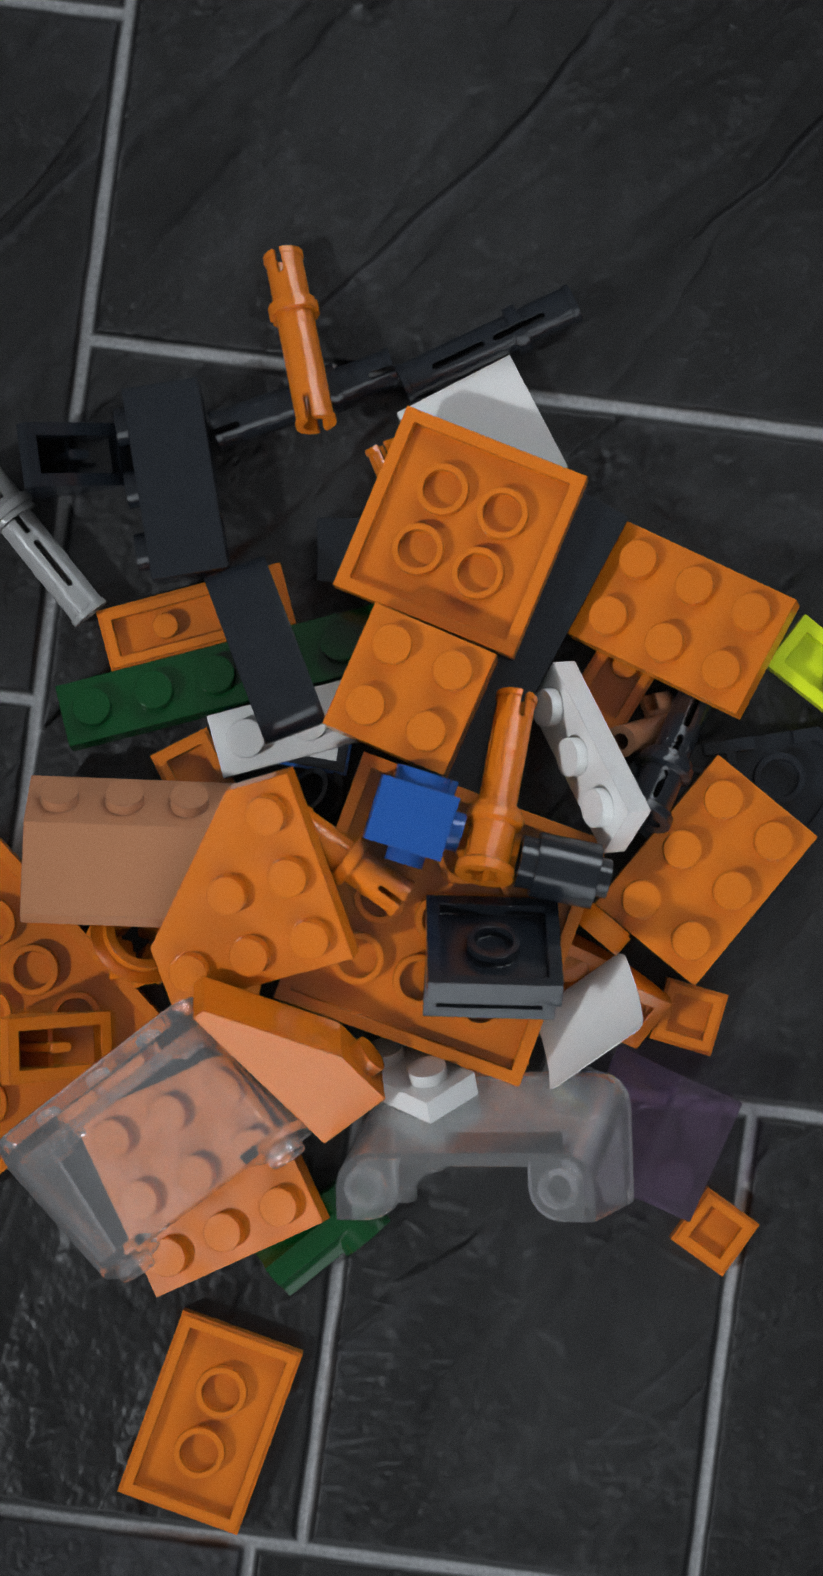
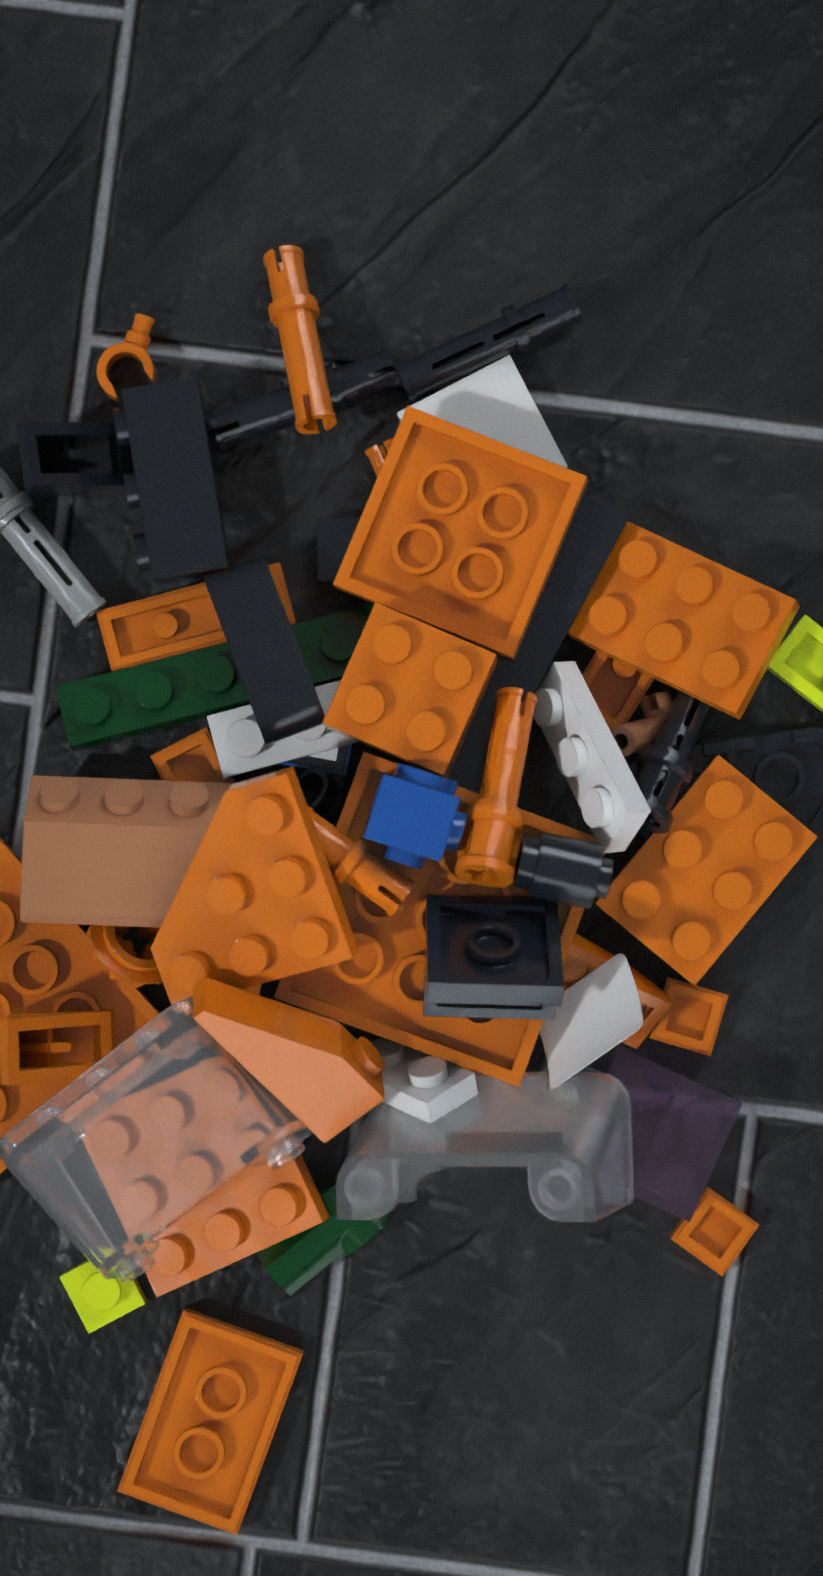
orange tile [579,903,631,956] -> none
none -> neon yellow plate [59,1244,147,1333]
none -> orange piece [96,313,156,403]

